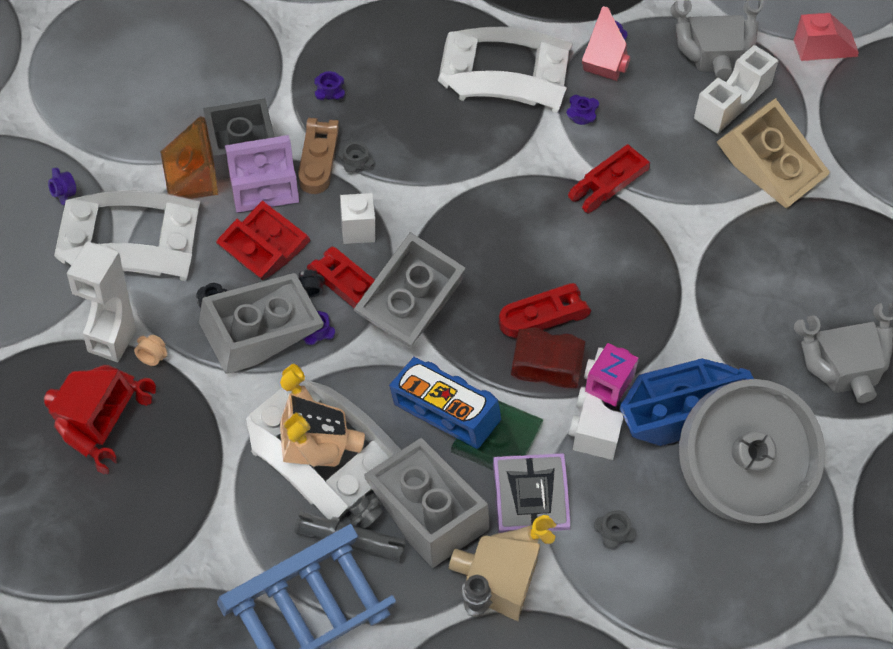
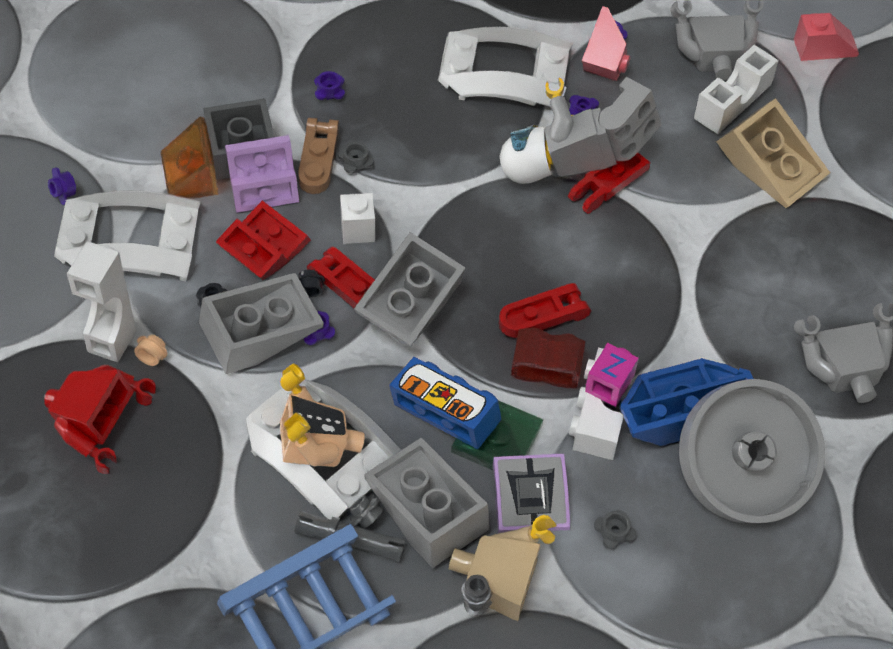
none -> light grey piece [500,77,662,184]

